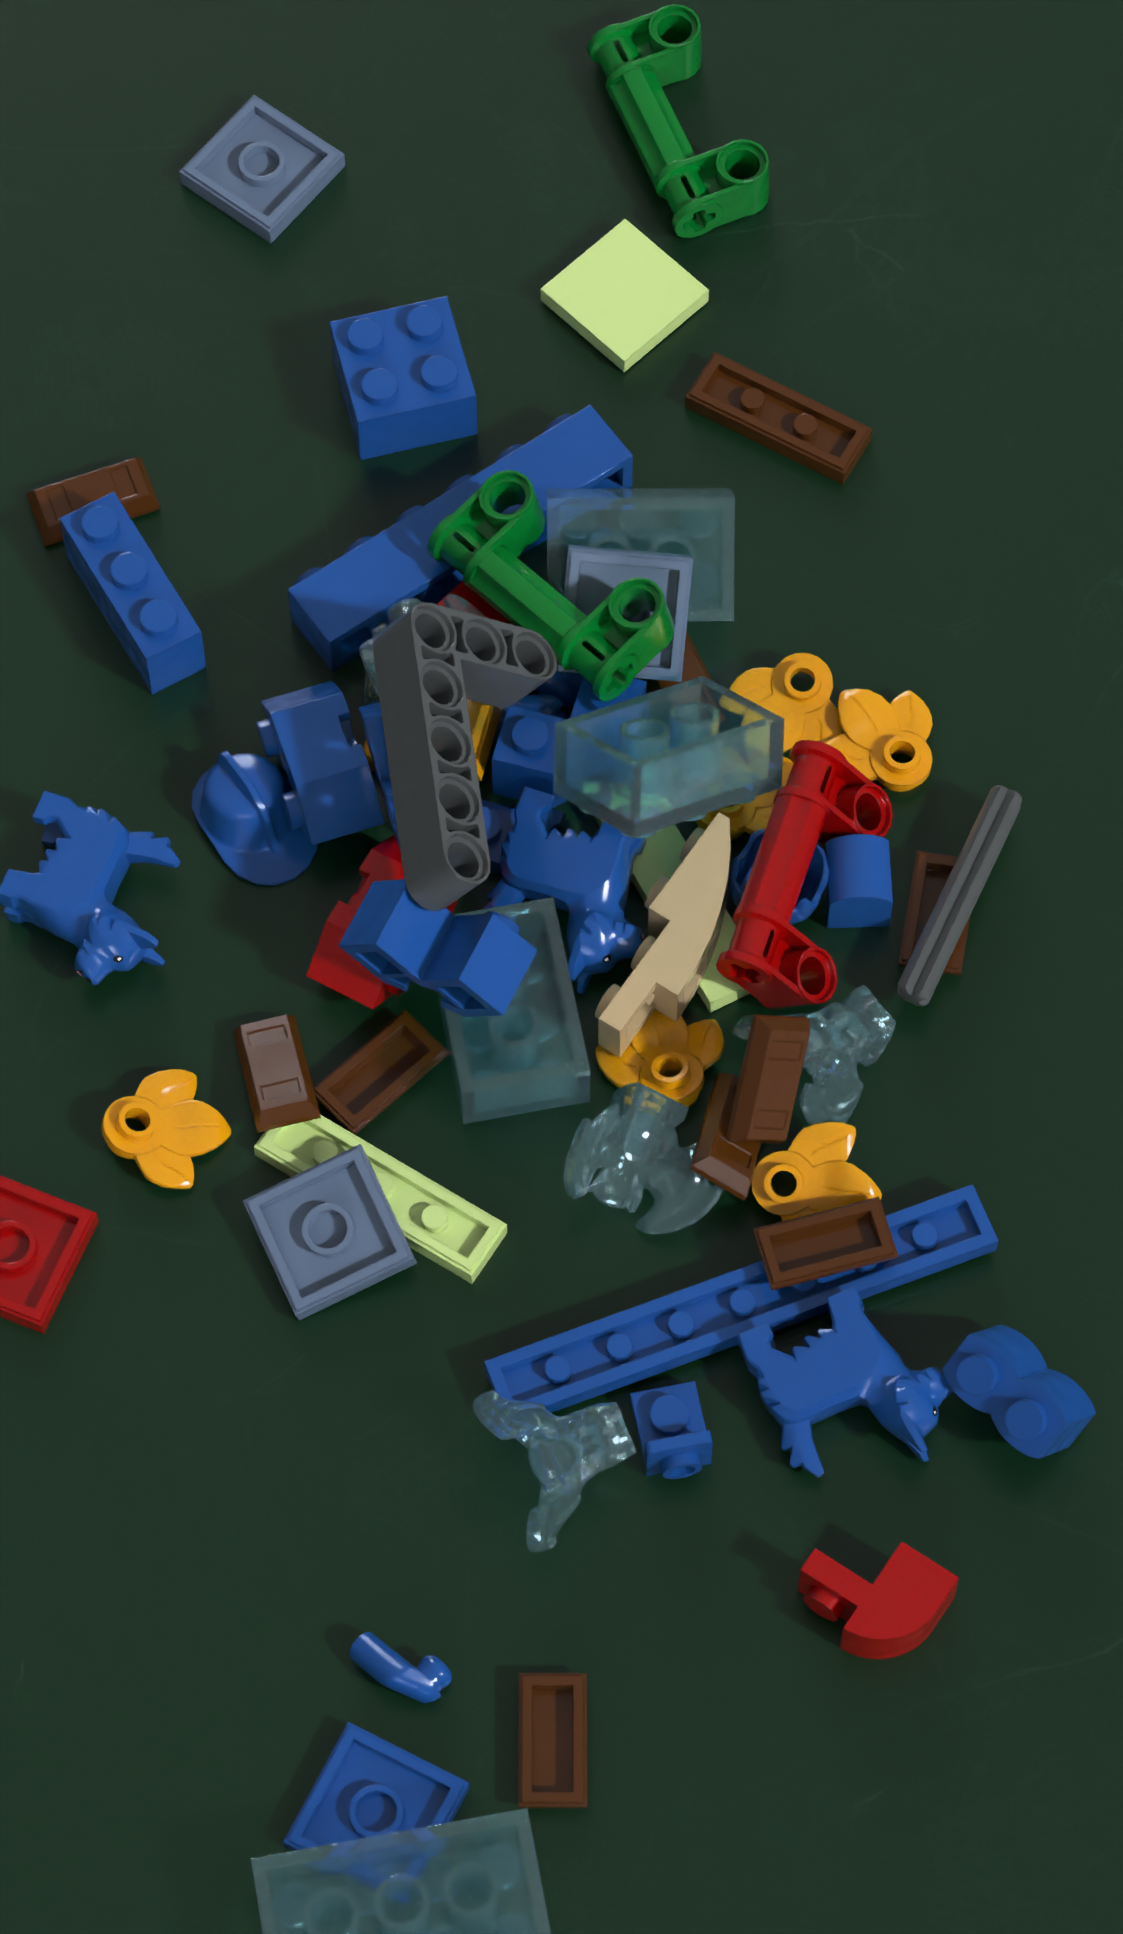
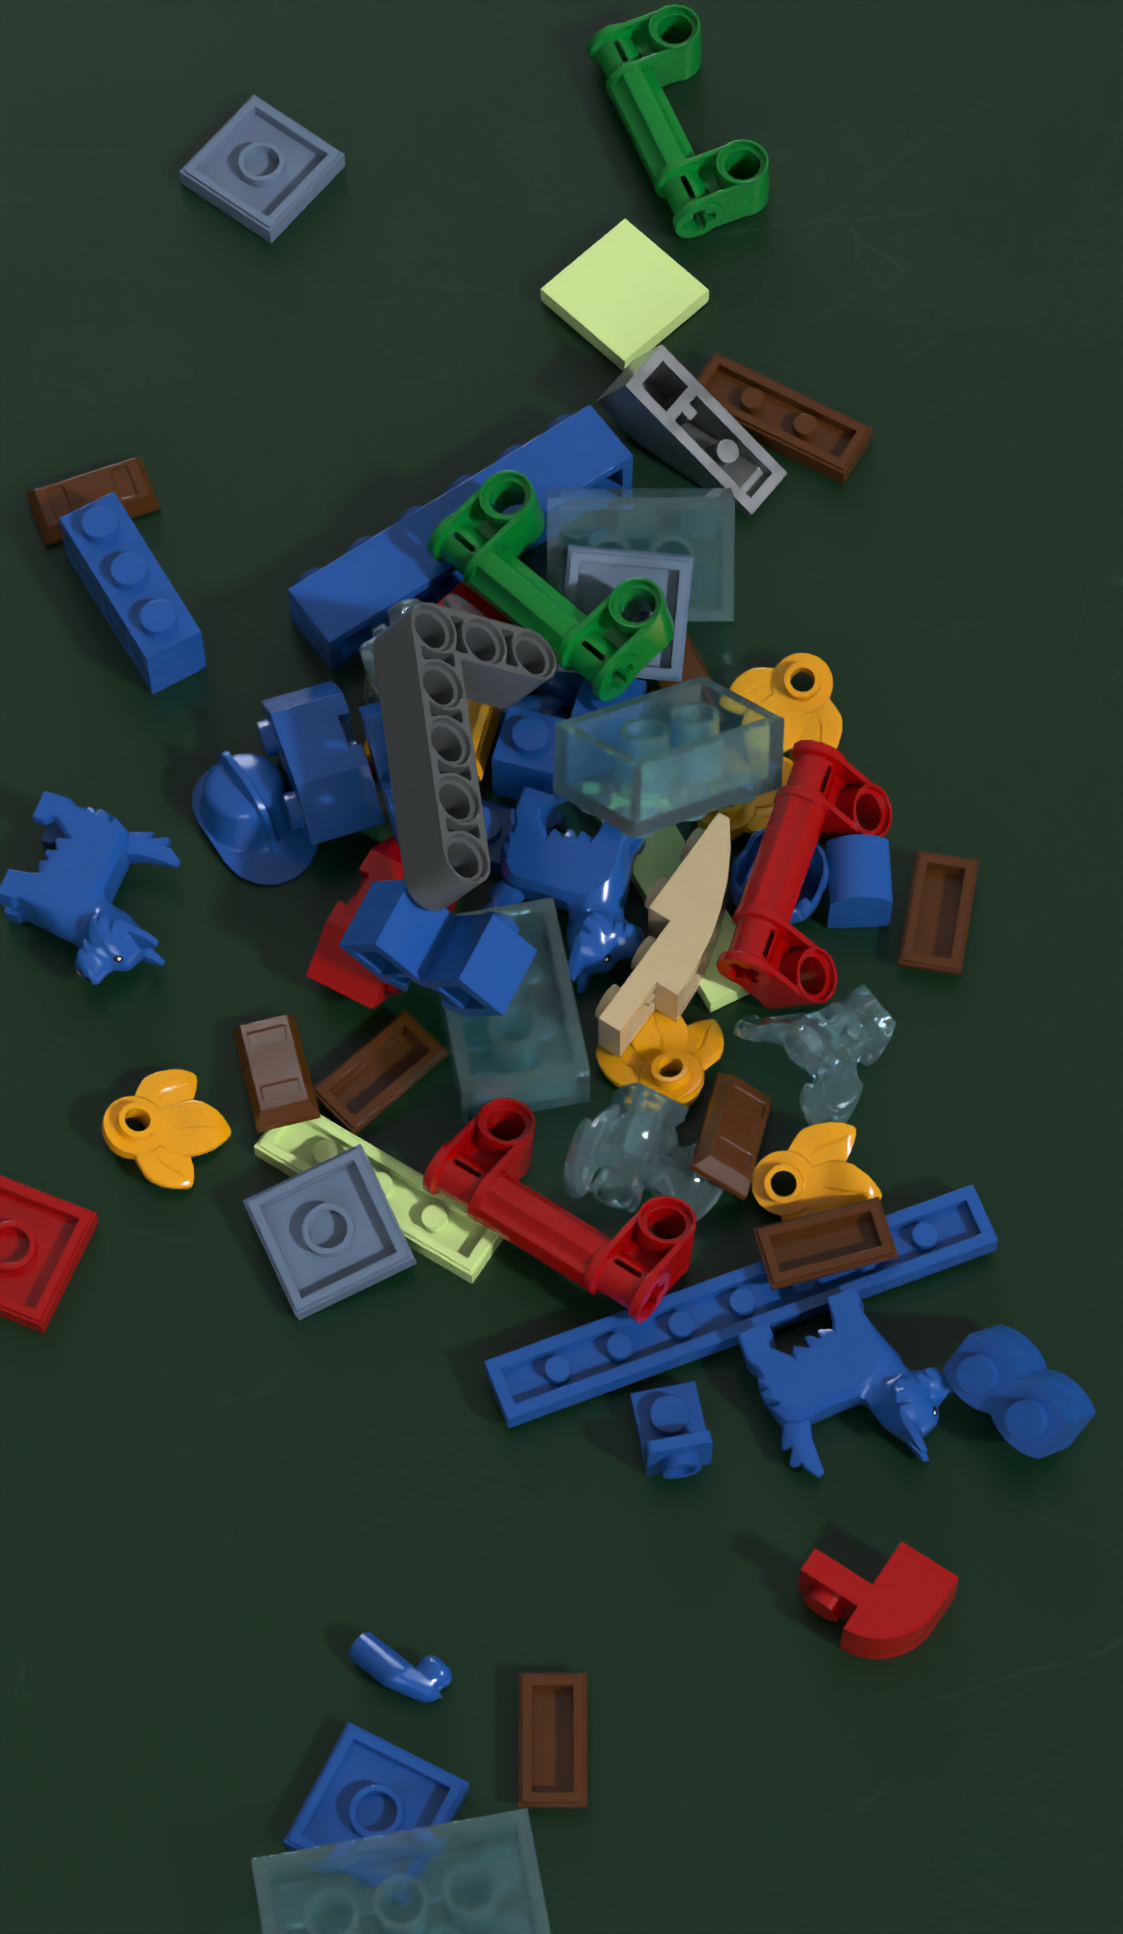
blue brick [329,296,478,460] -> none
clear light blue animal [473,1390,637,1553] -> none
reddish brown tile [726,1015,810,1144] -> none
light orange plate [824,688,933,792] -> none
dark grey axle [897,785,1022,1007] -> none
none -> red piece [422,1098,696,1324]
none -> flat silver slope [597,344,787,517]

